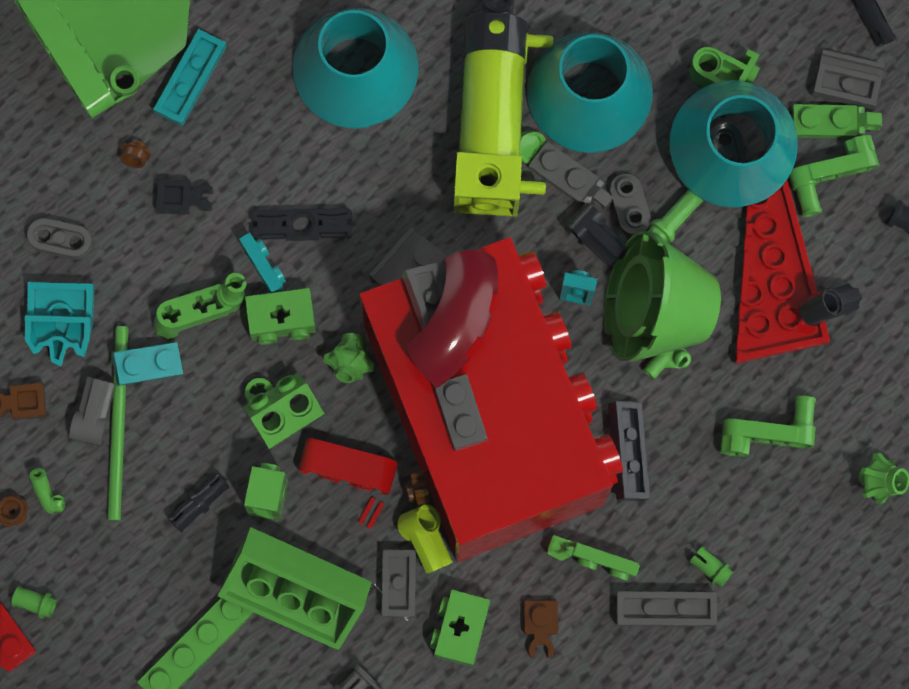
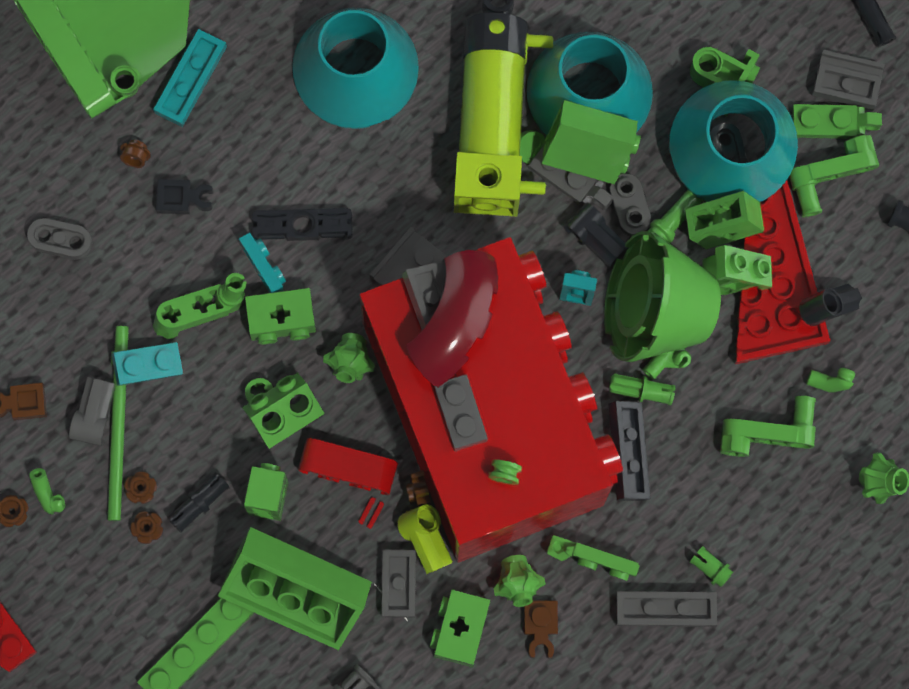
bright green pin [11,586,57,619] -> none
teal plate [25,282,95,367] -> none
none -> reddish brown plate [124,471,157,504]
none -> reddish brown plate [130,511,163,544]
none -> bright green bush [488,459,522,485]
none -> bright green rock [493,555,546,607]
none -> bright green brick [542,100,641,185]
none -> bright green axle [609,374,675,406]
none -> bright green brick [685,190,764,250]
none -> bright green pin [702,245,772,295]
none -> bright green arm [806,367,855,393]

